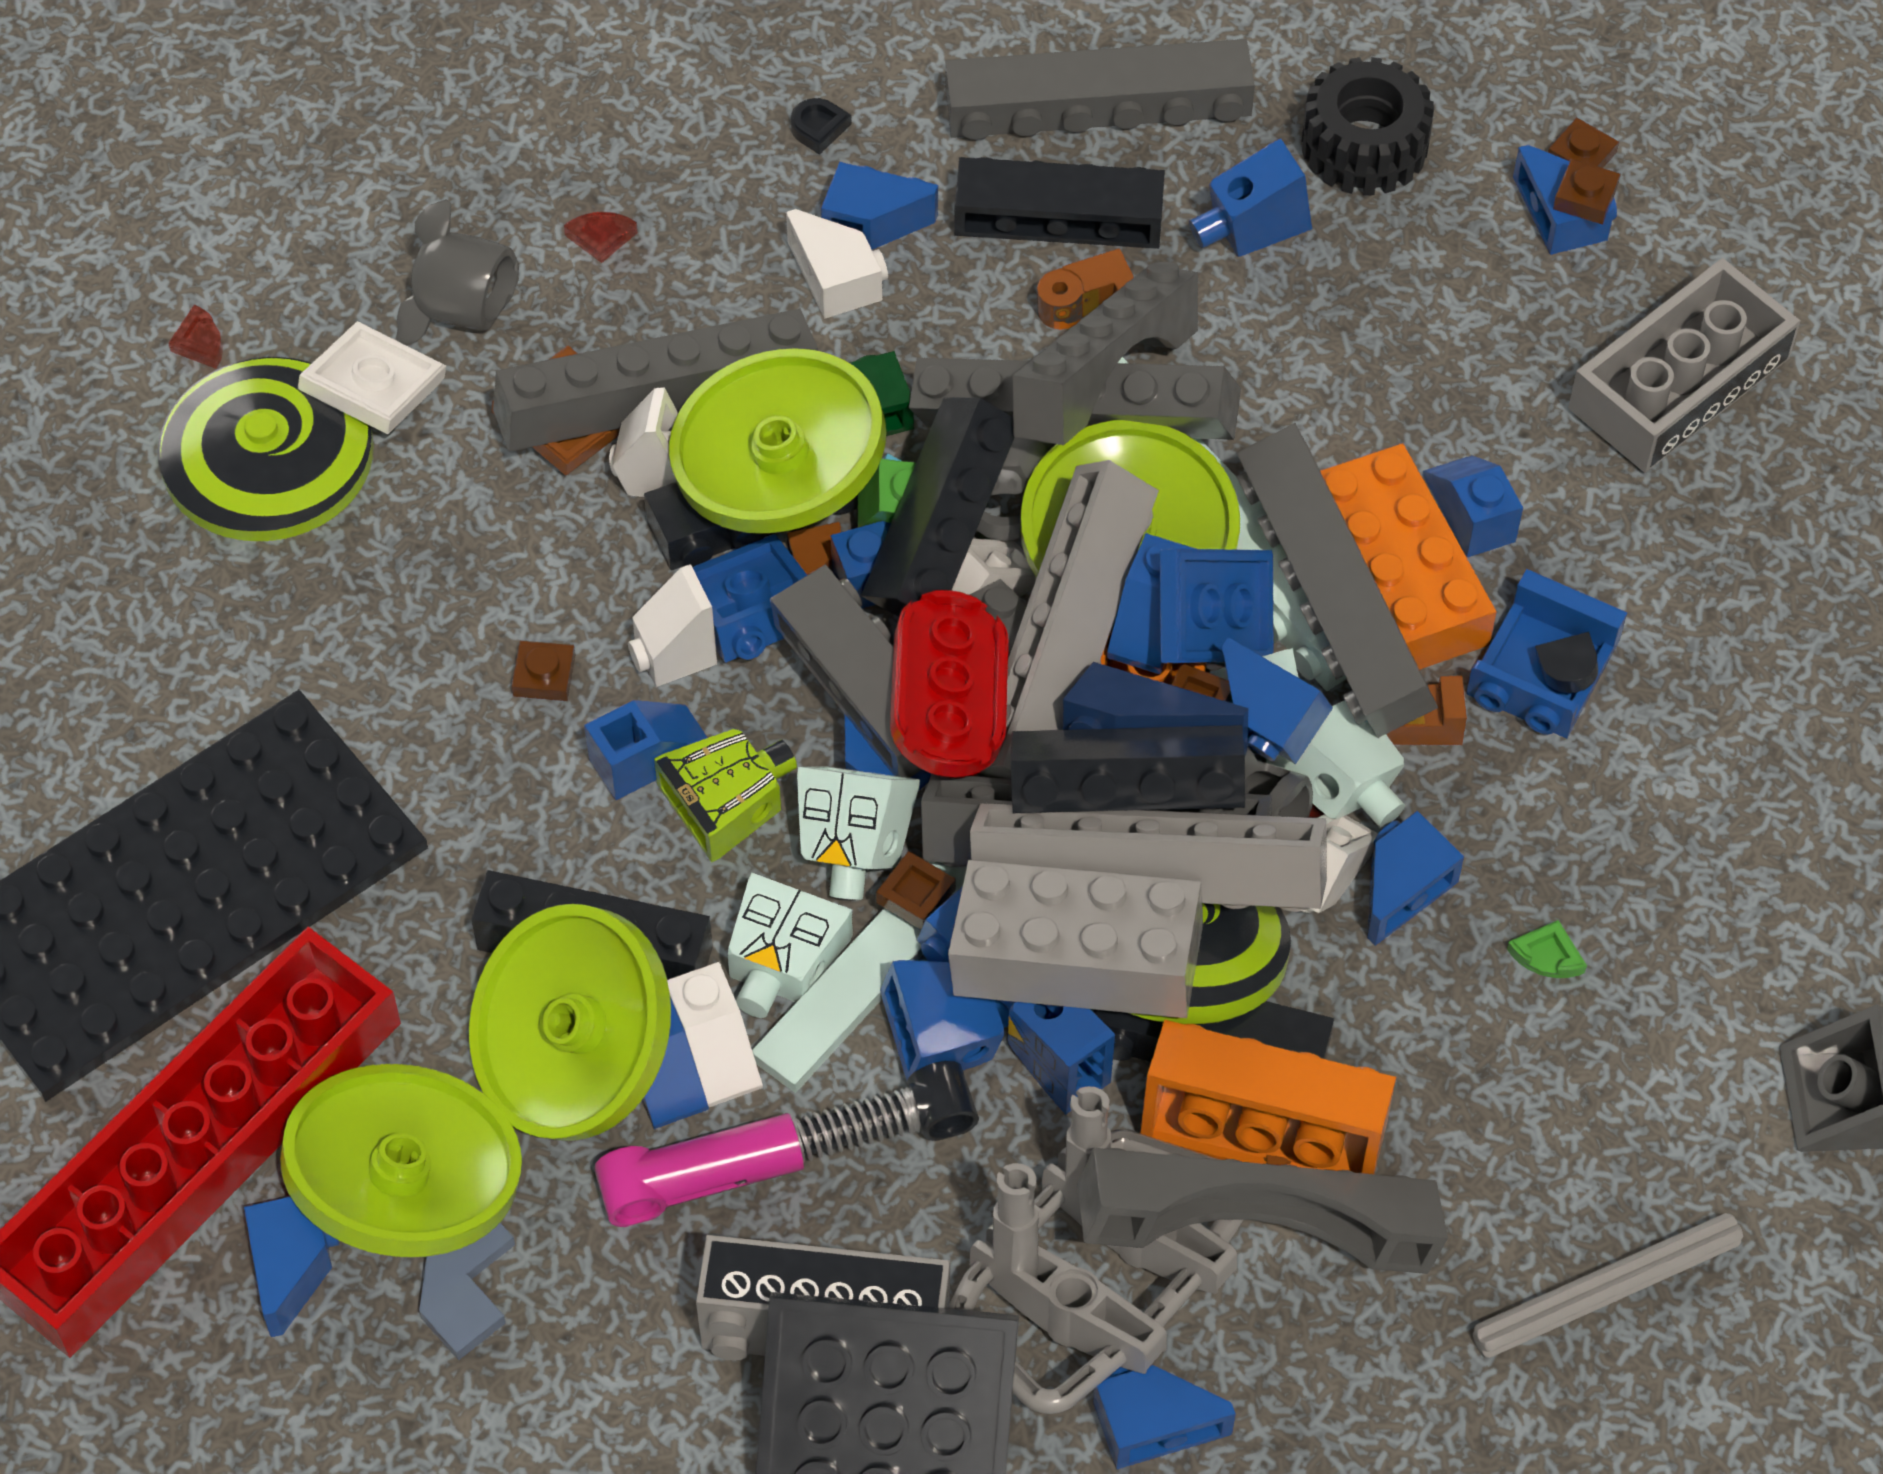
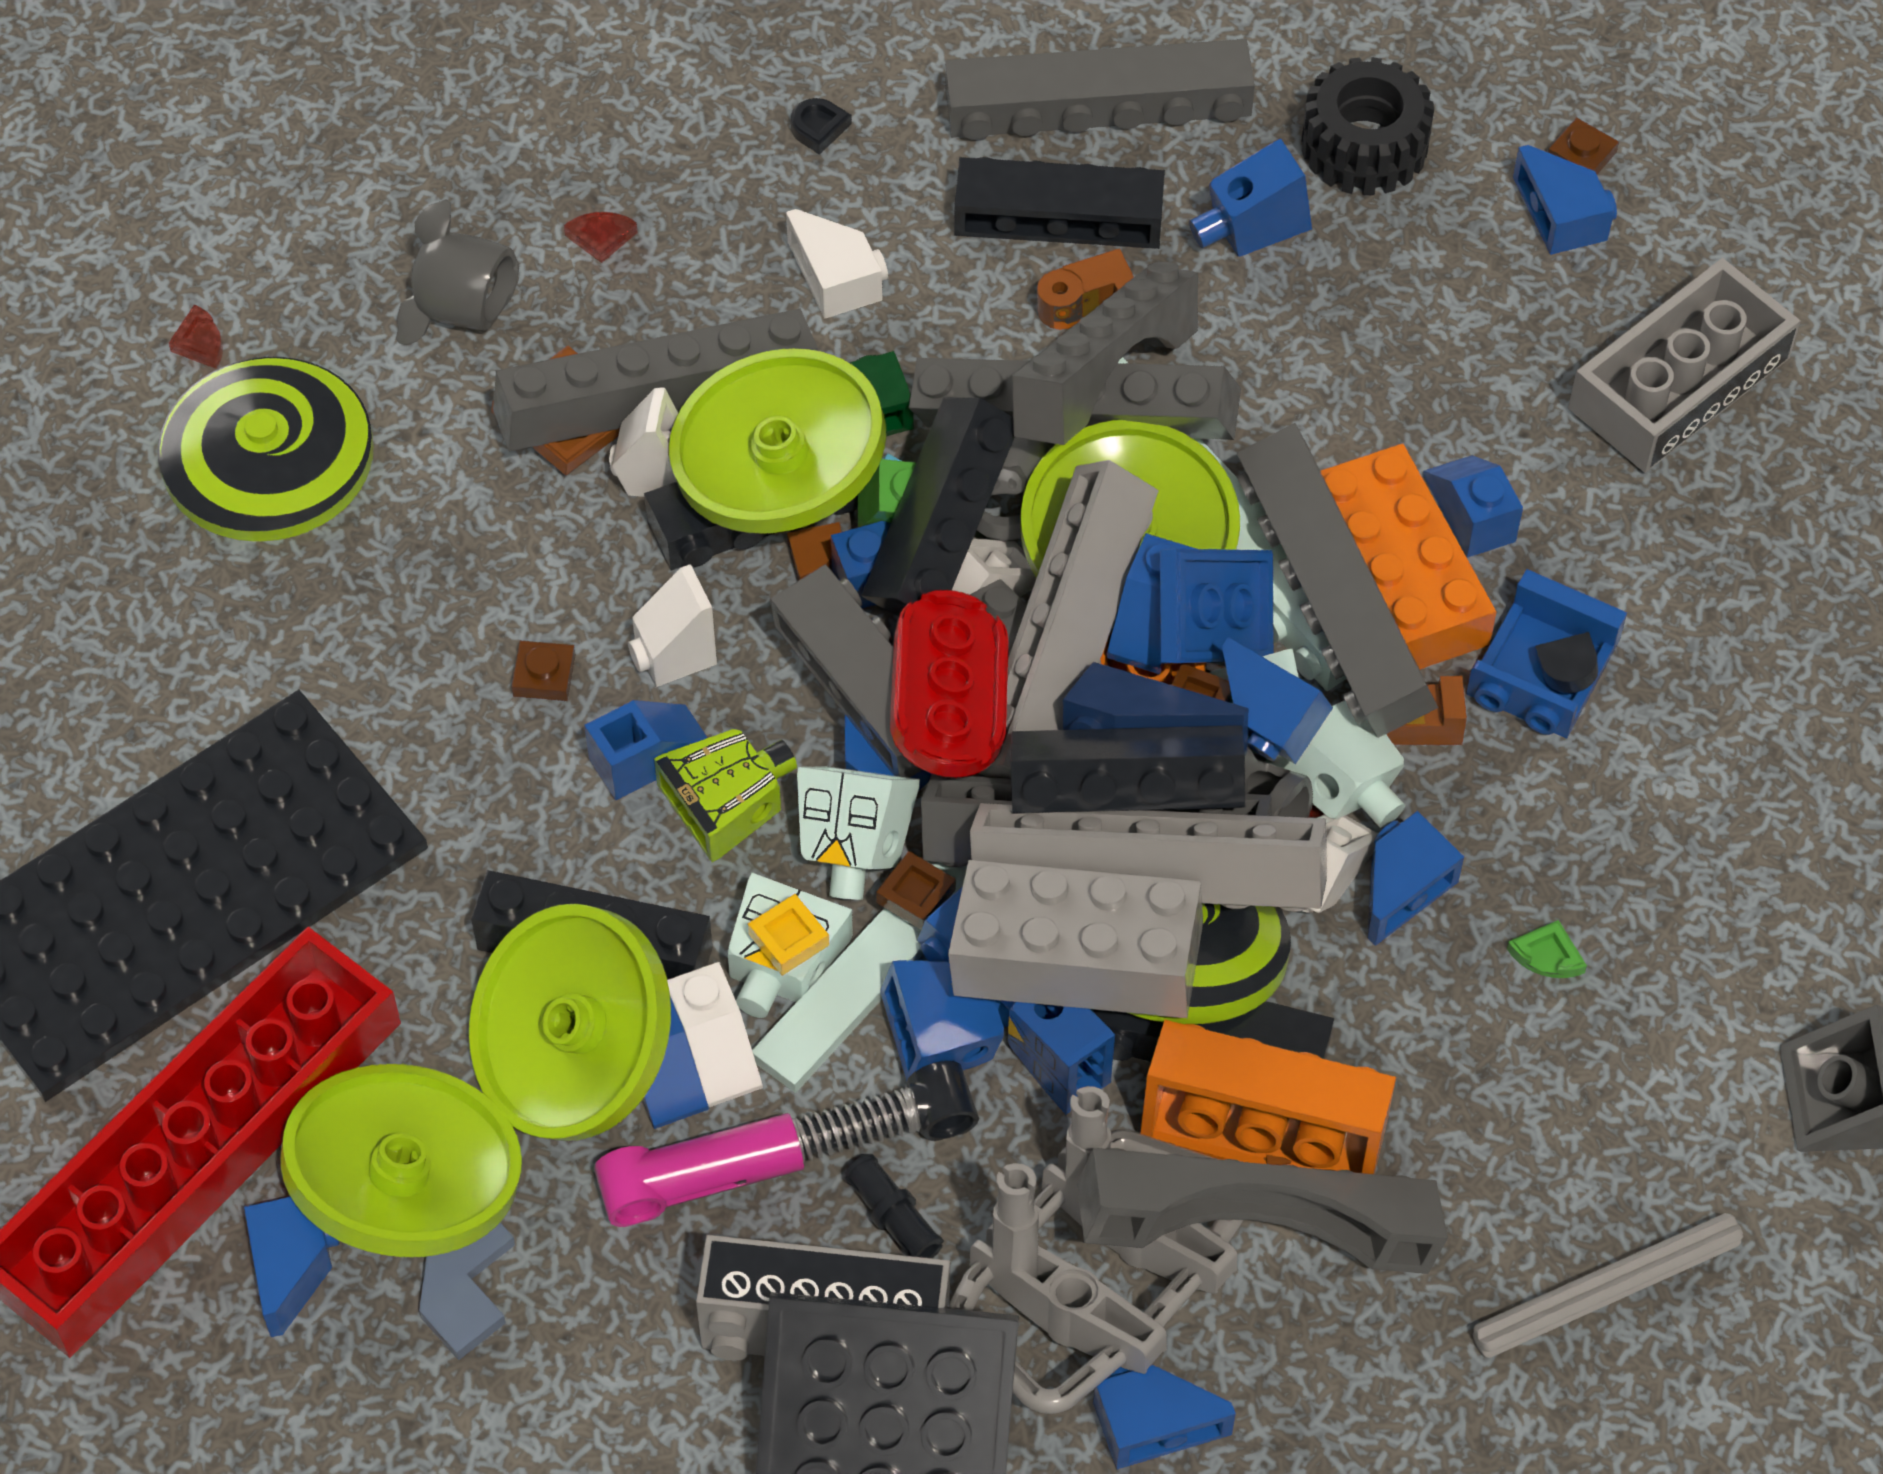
white tile [298,321,446,434] -> none
blue plate [692,534,807,663] -> none
blue slope [821,162,938,250] -> none
reddish brown plate [1553,159,1621,225] -> none
none -> yellow plate [748,894,829,976]
none -> black pin [844,1154,944,1259]

